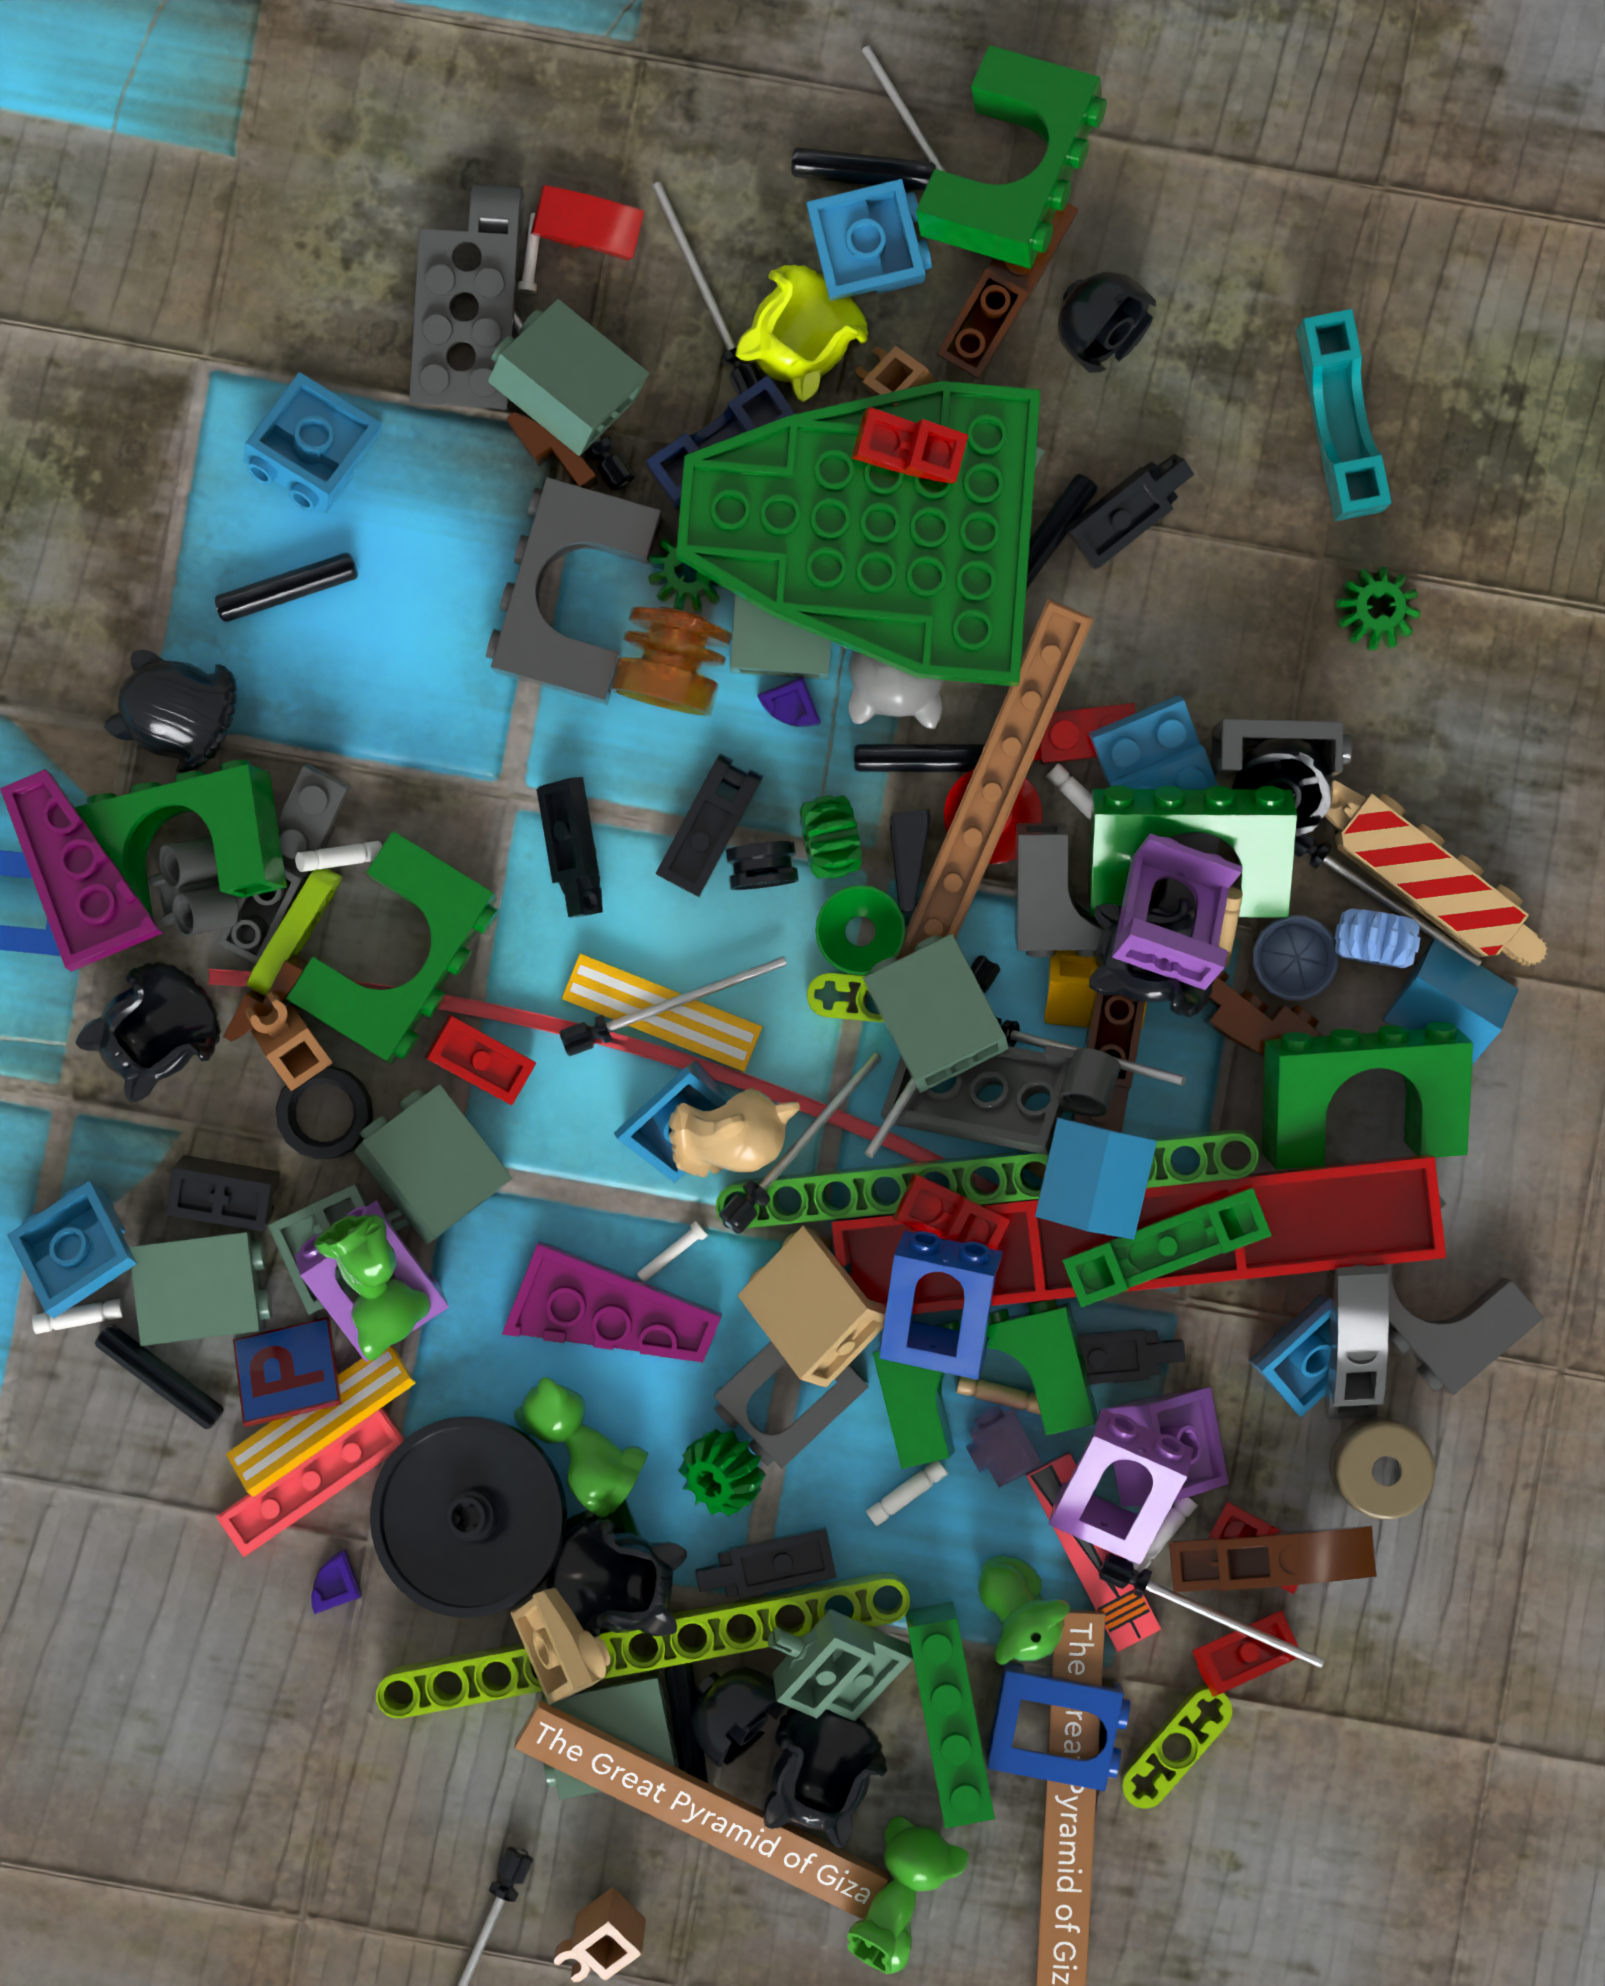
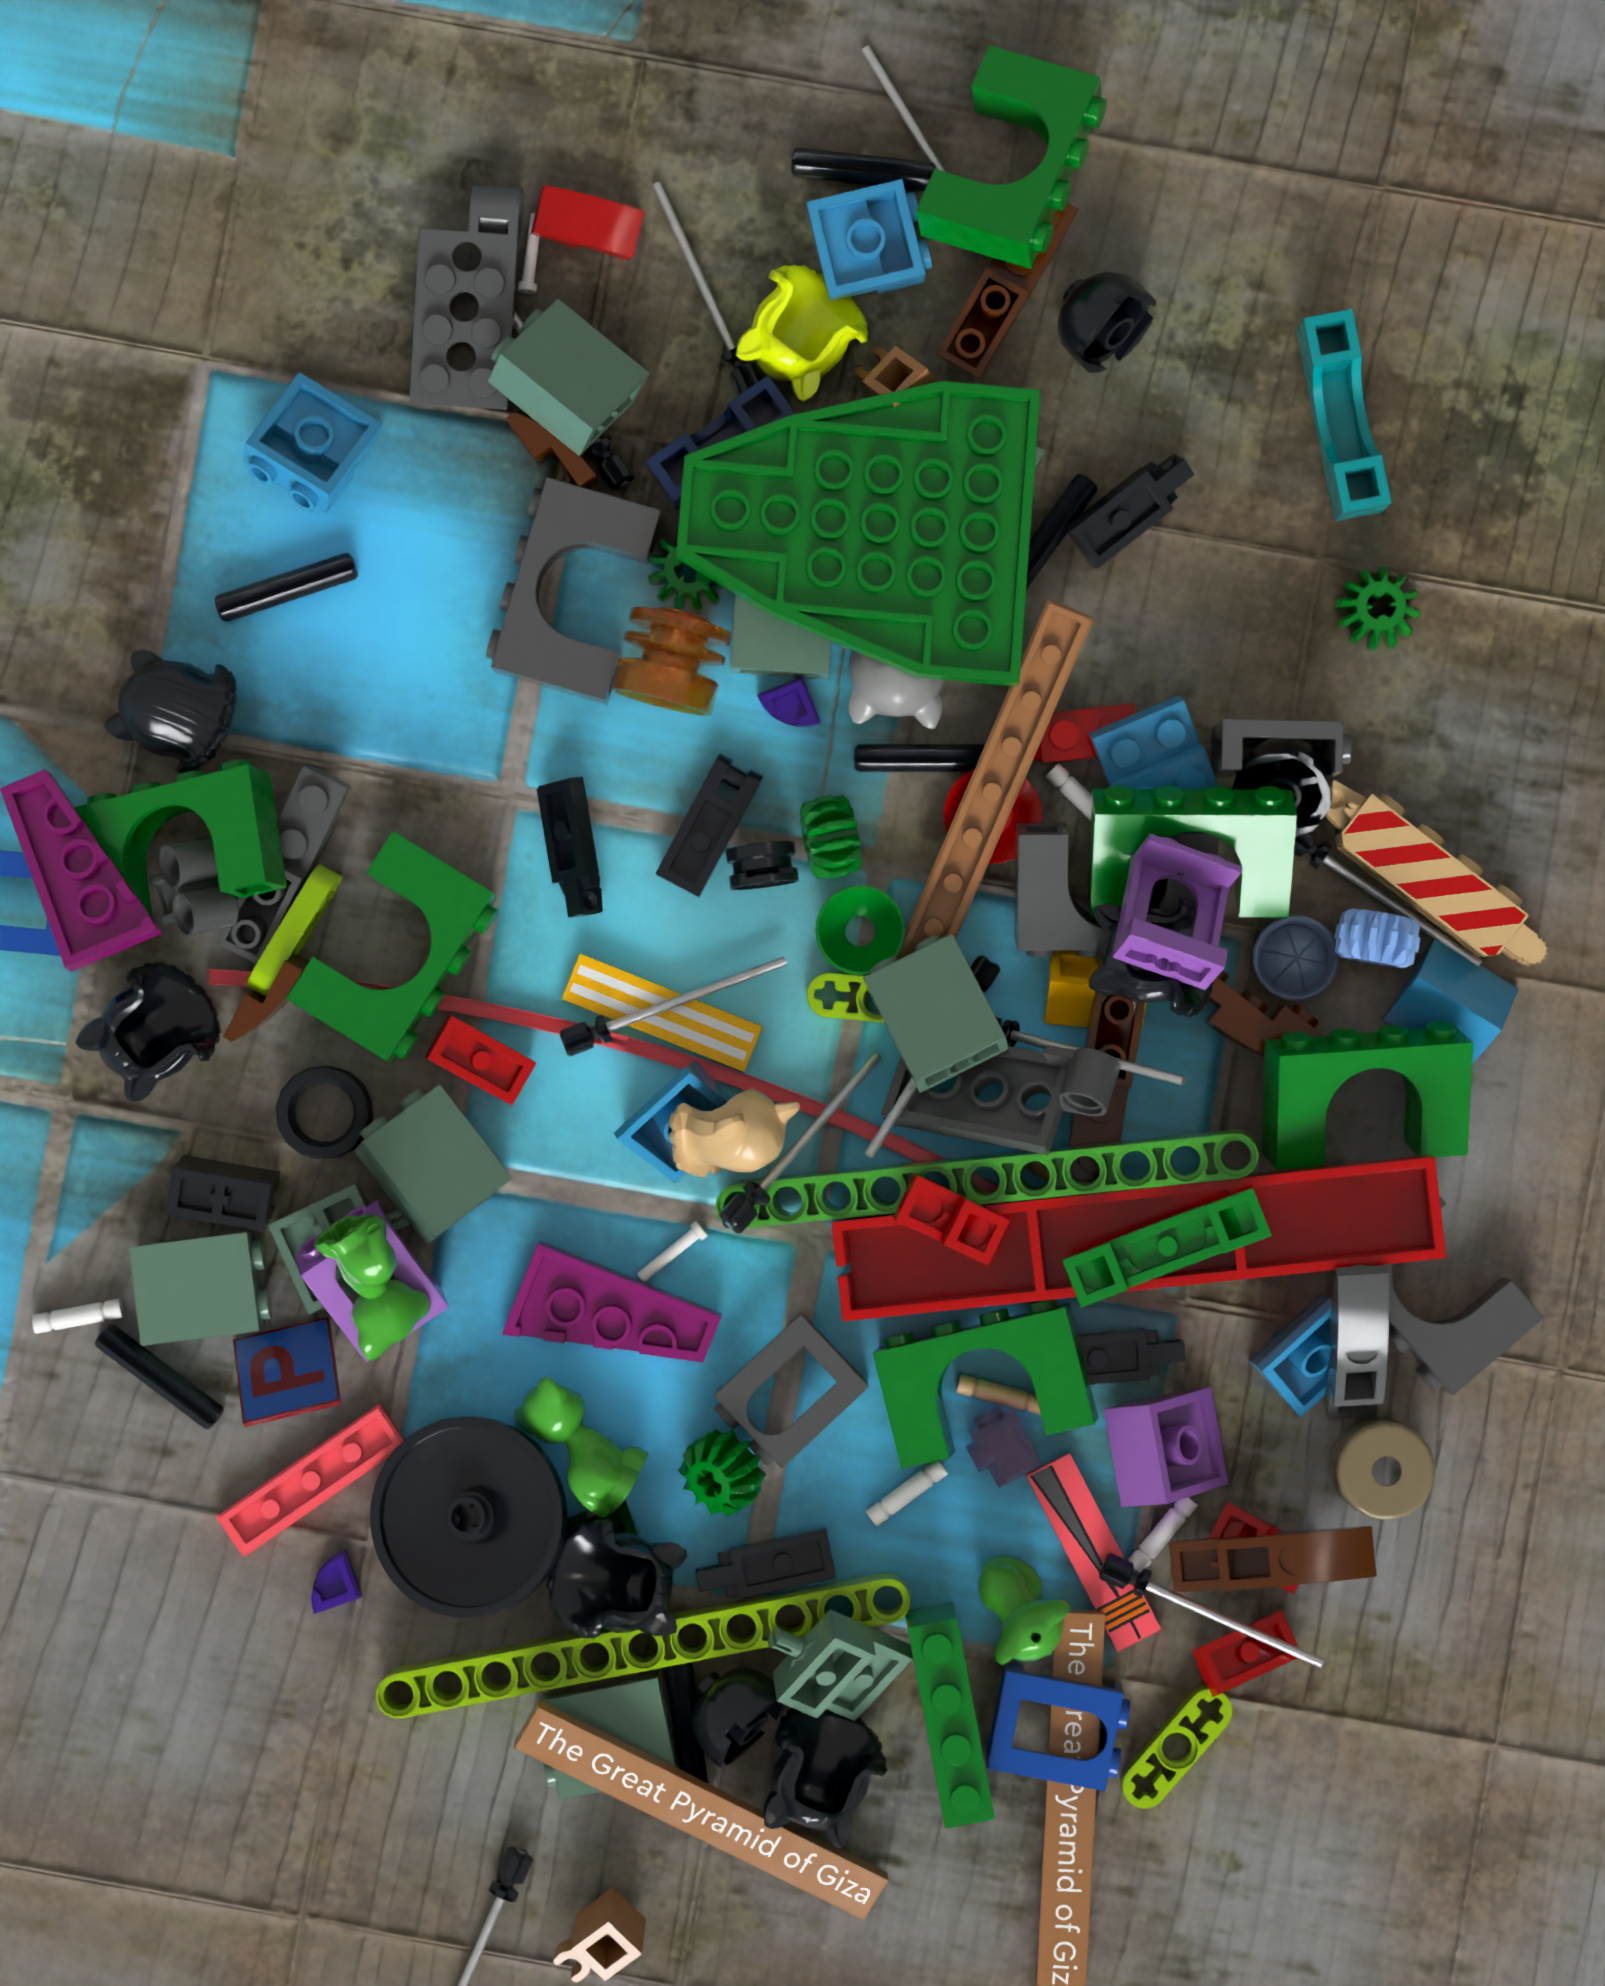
dark azure plate [7,1180,137,1318] -> none
yellow tile [226,1345,416,1497] -> none
medium nougat brick [245,991,332,1091] -> none
white wheel [295,841,382,872] -> none
tan slope [510,1588,610,1705] -> none
tan panel [737,1226,886,1388] -> none
bright green animal [847,1816,969,1975] -> none
red slope [852,407,968,484] -> none
blue panel [879,1231,1003,1380] -> none
black slope [889,809,931,914] -> none
dark azure slope [1035,1117,1157,1240] -> none
medium lavender panel [1048,1408,1193,1565] -> none
tan wheel [1219,887,1243,967] -> none

